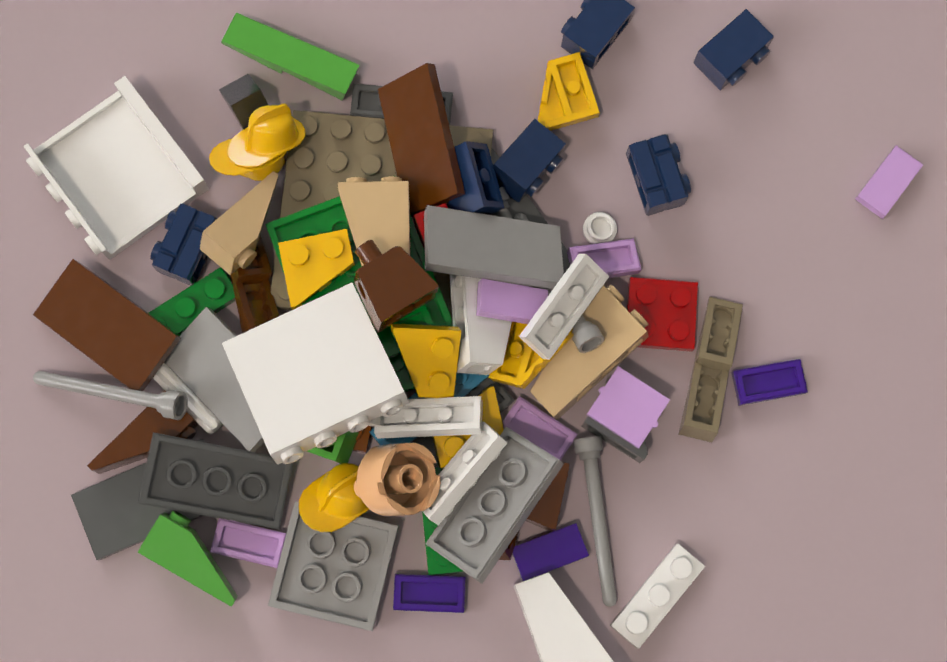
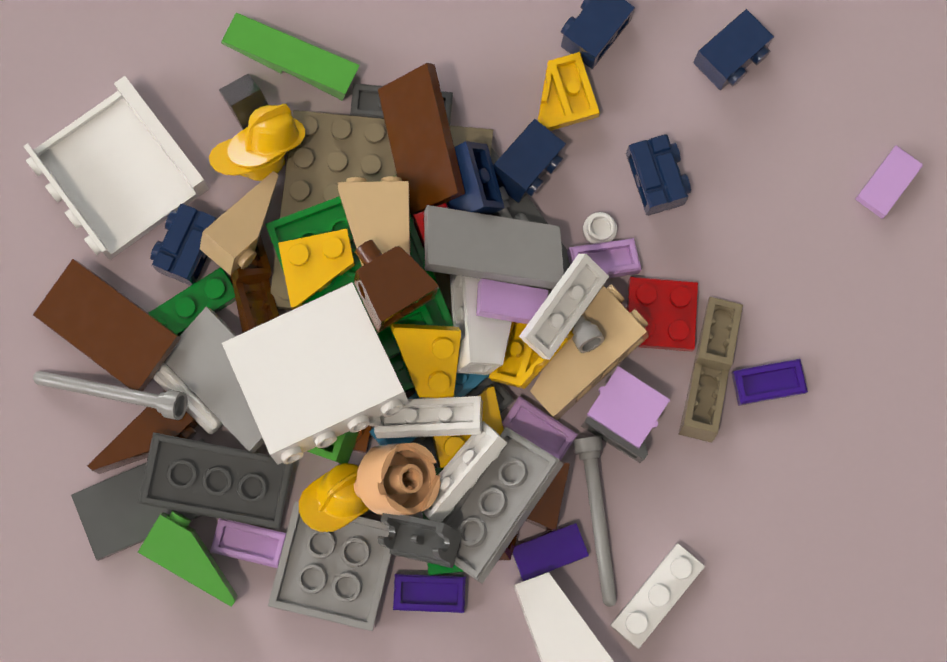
none -> dark grey hinge [377,513,463,568]

